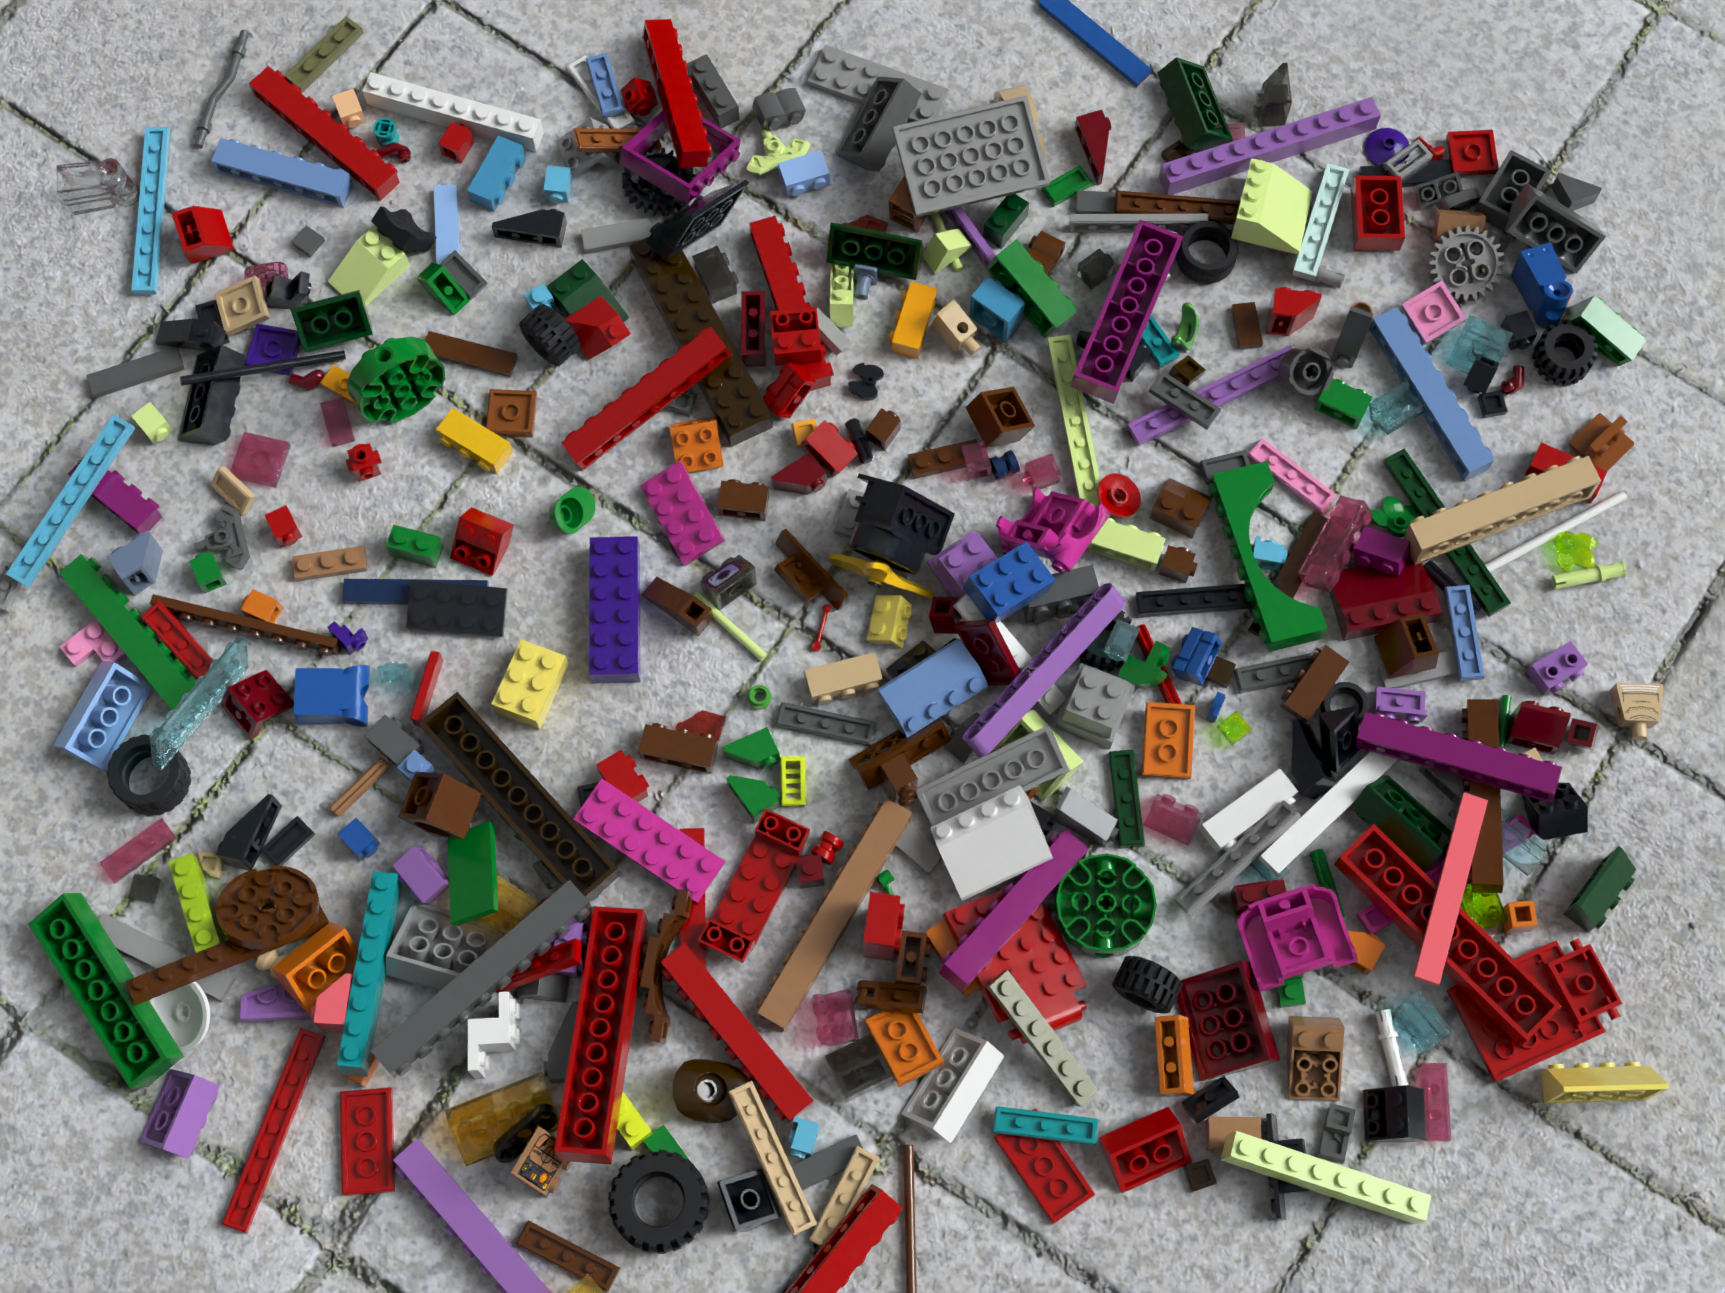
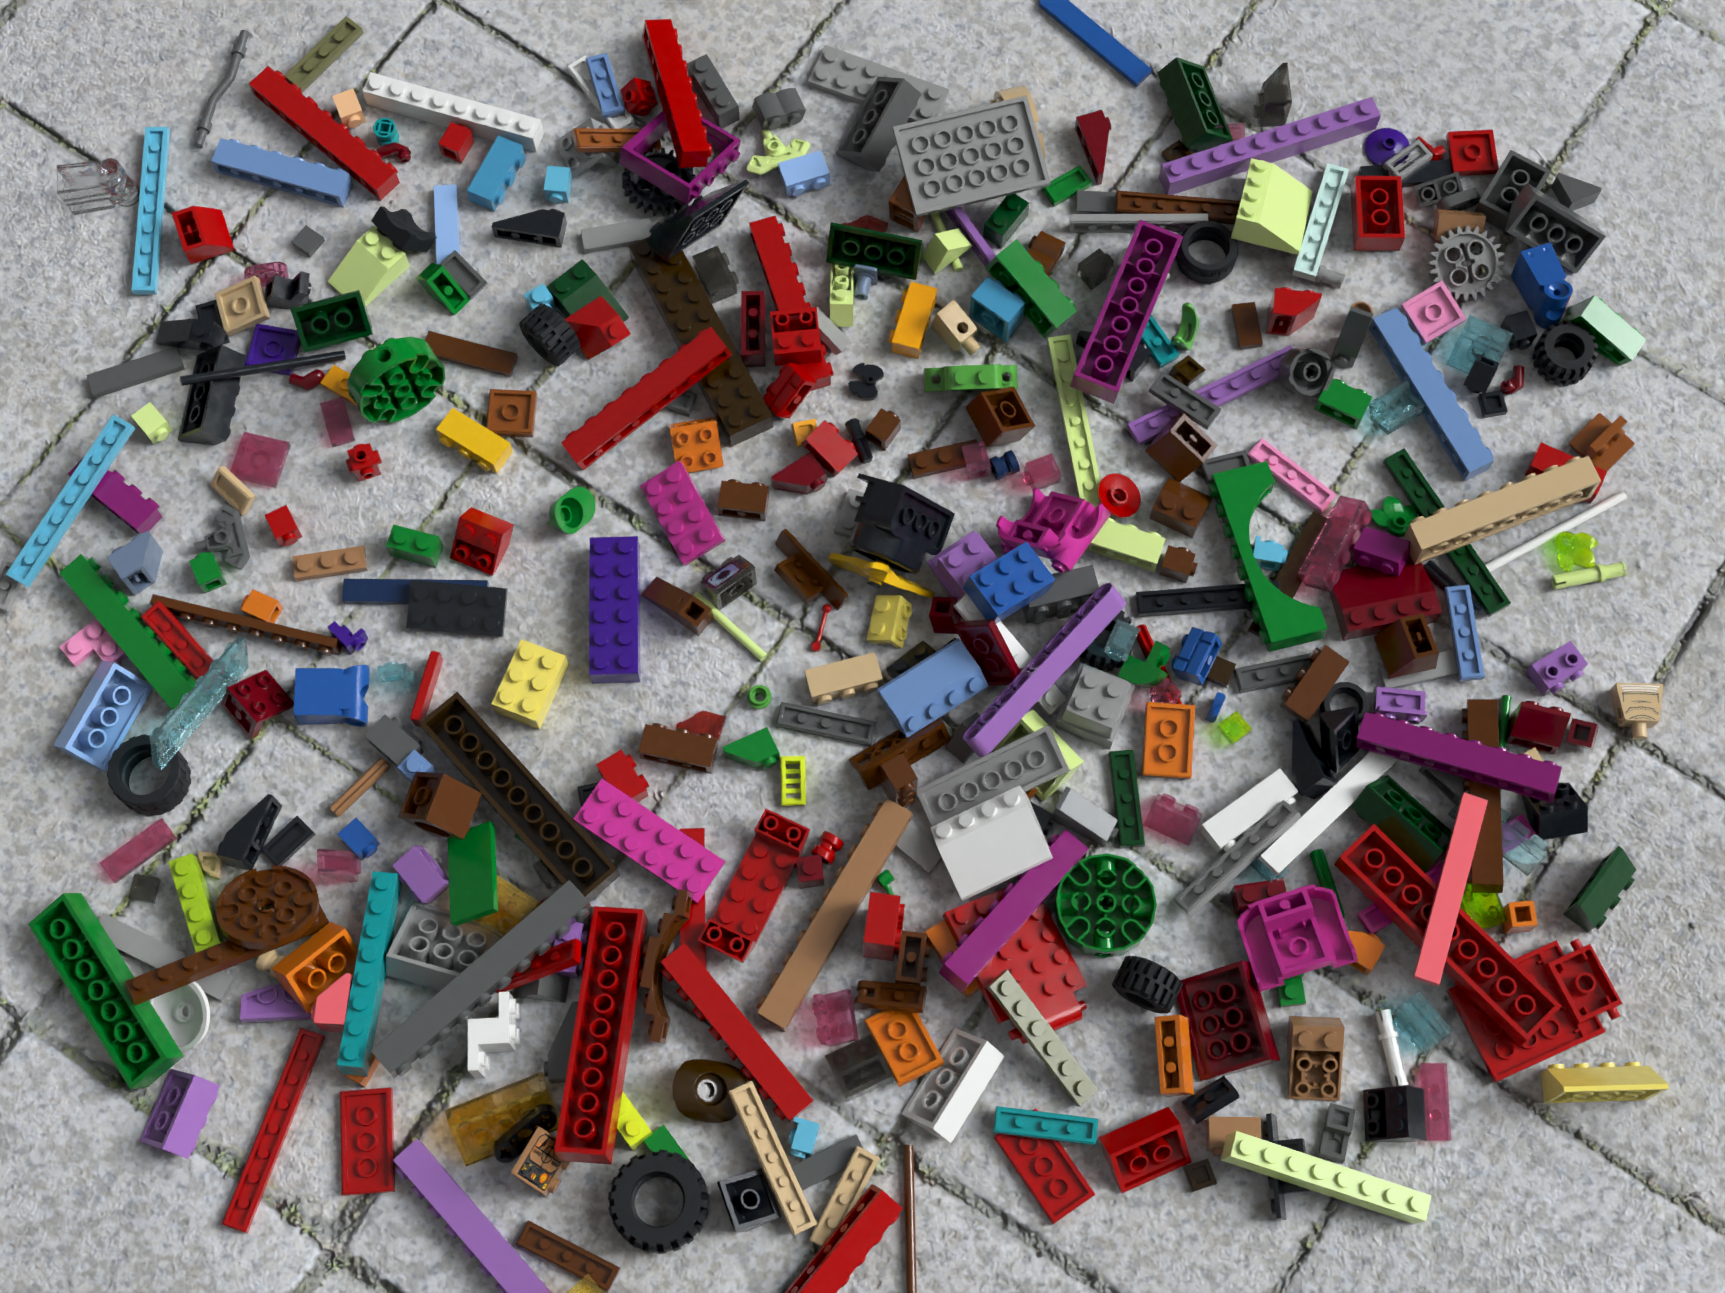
green slope [726,775,780,823] -> none
none -> clear pink slope [317,849,361,885]
none -> bright green brick [923,364,1018,392]
none -> reddish brown slope [1145,413,1218,482]
none -> clear pink plant [1149,678,1182,704]

